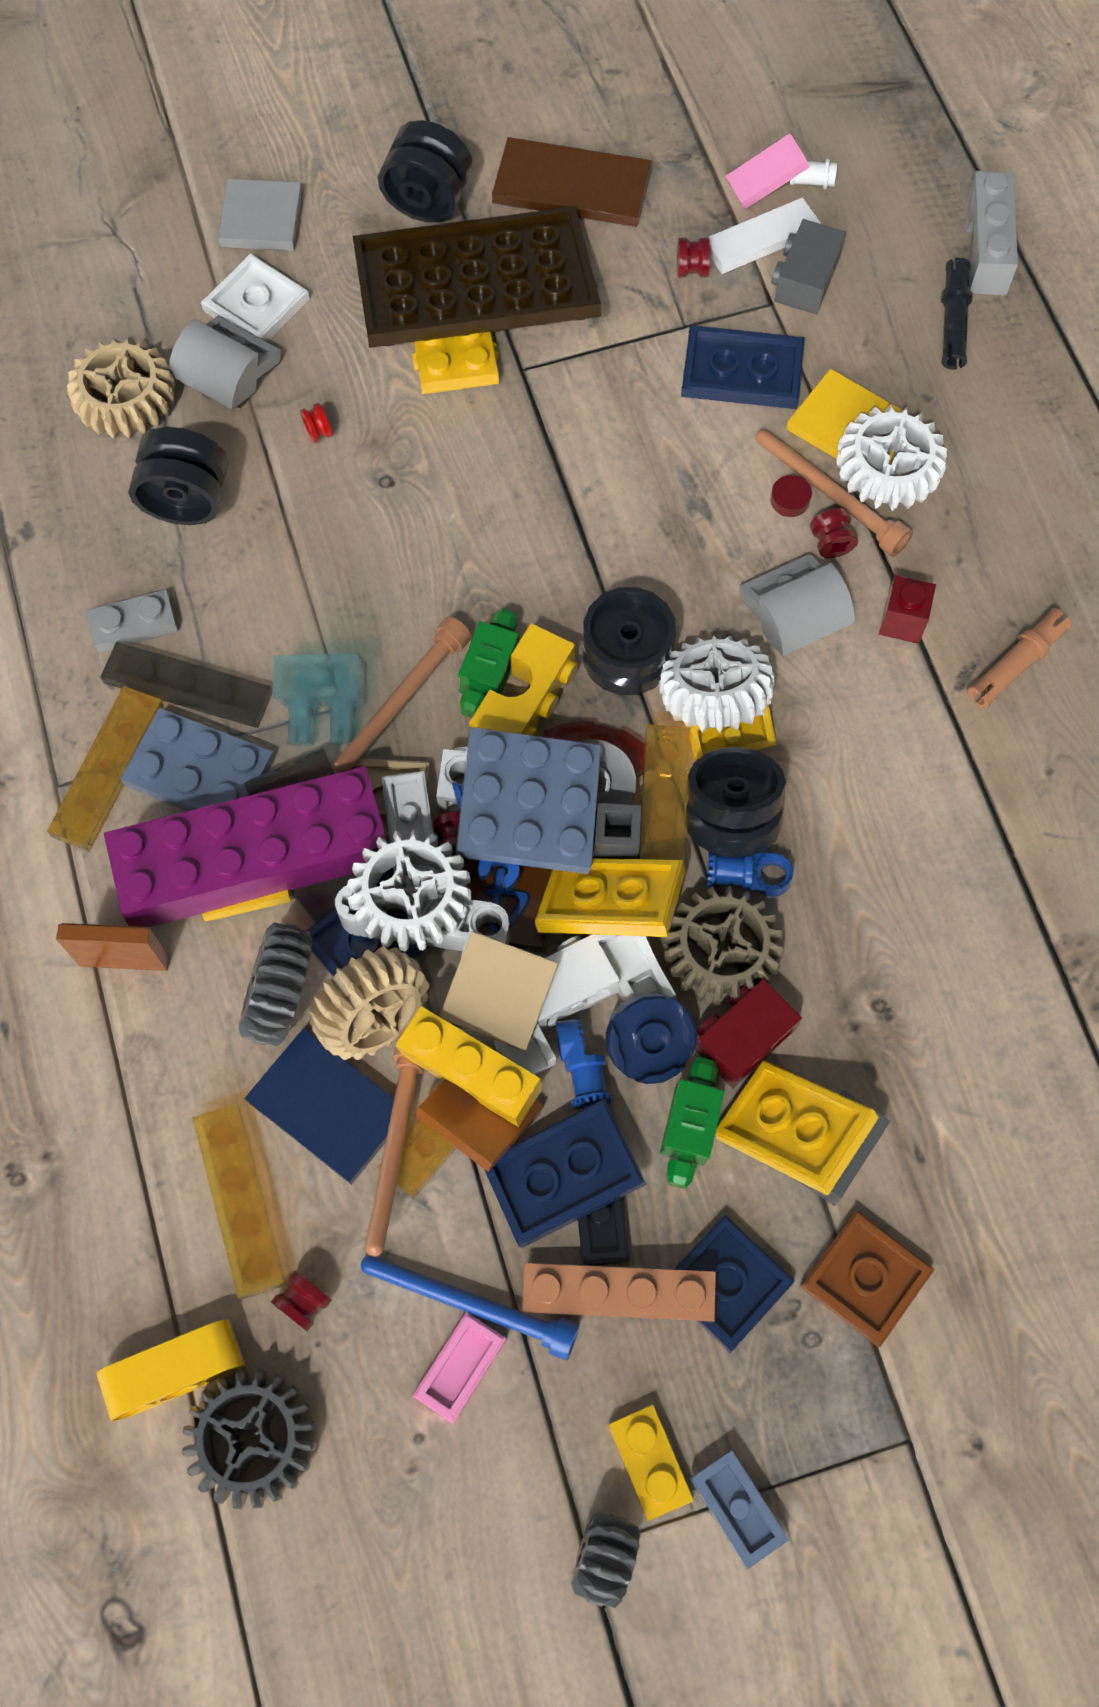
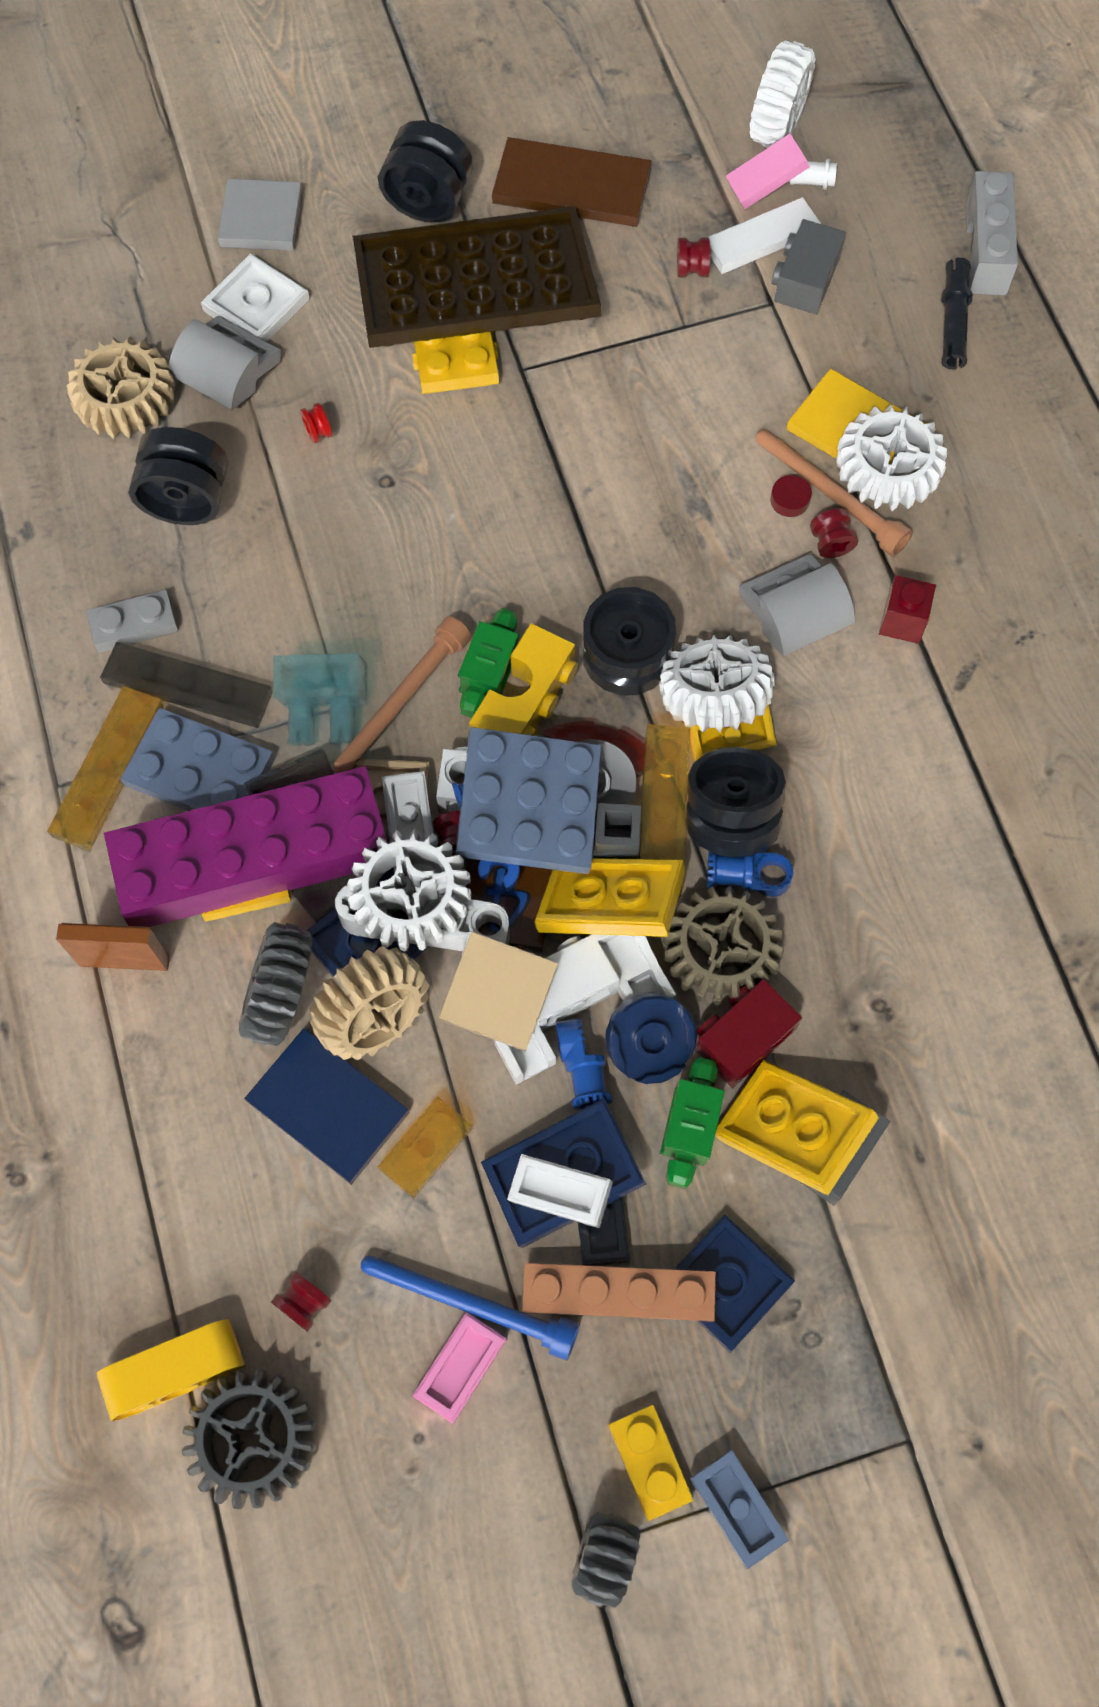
clear yellow plate [192,1103,287,1300] -> none
nougat piece [365,1038,423,1256] -> none
yellow arch [395,1006,543,1127] -> none
dark orange tile [415,1079,544,1172] -> none
dark blue tile [681,325,805,410] -> none
dark orange tile [800,1210,935,1348] -> none
nougat pin [967,608,1072,709] -> none
none -> white tile [507,1154,613,1228]
none -> white gear [750,40,816,148]

